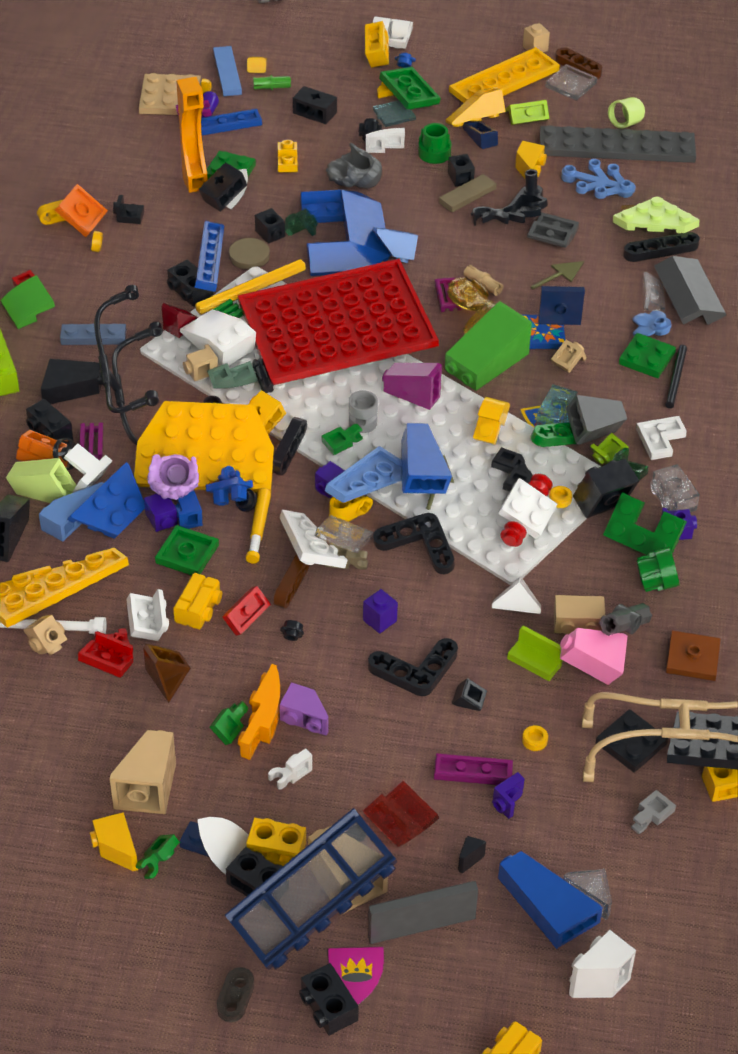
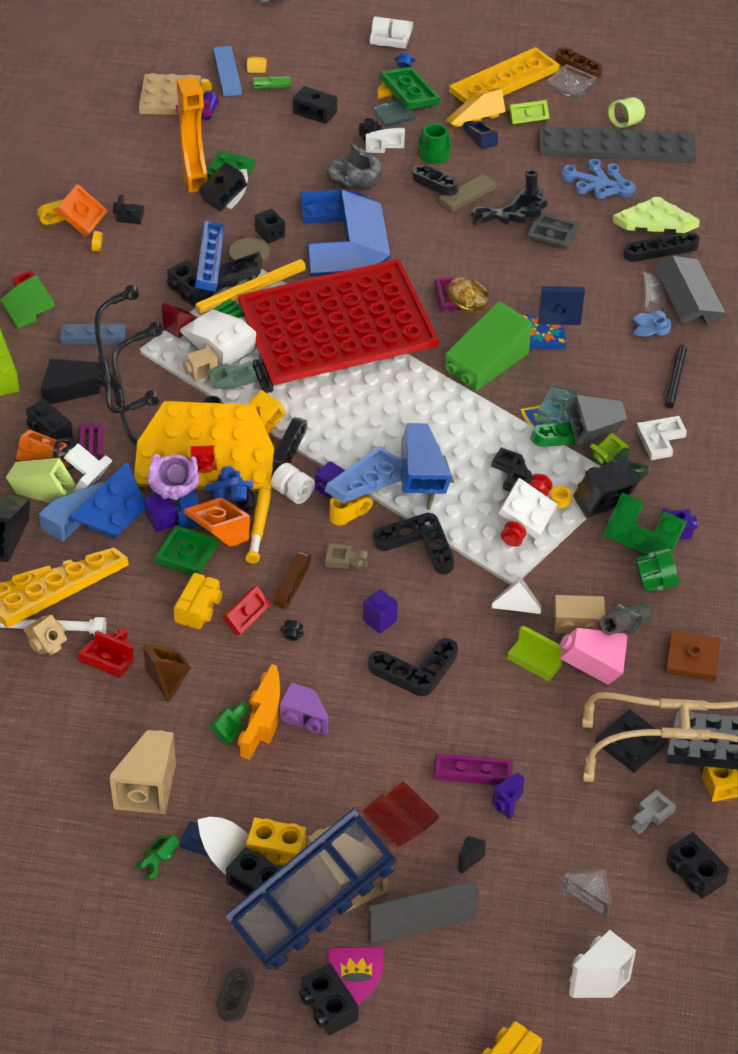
yellow slope [89,812,138,871] -> none
white bracket [126,589,169,641] -> none
blue tile [201,109,262,135] -> none
white plate [268,748,312,790] -> none
yellow slope [278,140,298,172] -> none
white wing [279,510,348,568] -> none
clear green bracket [285,209,318,236] -> none
clear plate [314,515,374,553] -> none
green plate [321,424,363,455] -> none
light grey wheel [349,390,378,433] -> none
yellow brick [365,21,389,68] -> none
medium blue slope [372,227,418,263] -> none
magenta slope [382,362,442,410] -> none
black brick [448,154,475,187] -> none
black slope [452,678,487,711] -> none
tan pin [463,265,503,296] -> none
clear yellow tile [463,300,496,334] -> none
yellow brick [473,397,510,445] -> none
blue slope [498,851,603,949] -> none
yellow slope [515,141,547,179] -> none
yellow tile [522,725,548,751] -> none
tan brick [523,23,550,52] -> none
olive piece [531,261,584,289] -> none
tan bracket [551,339,587,373] -> none
green plate [619,333,676,379] -> none
clear brick [650,464,700,513] -> none
none -> orange slope [184,497,250,547]
none -> red plate [190,445,217,473]
none -> black plate [218,252,263,287]
none -> white wheel [271,463,315,504]
none -> black beam [412,165,459,195]
none -> black brick [666,832,730,899]

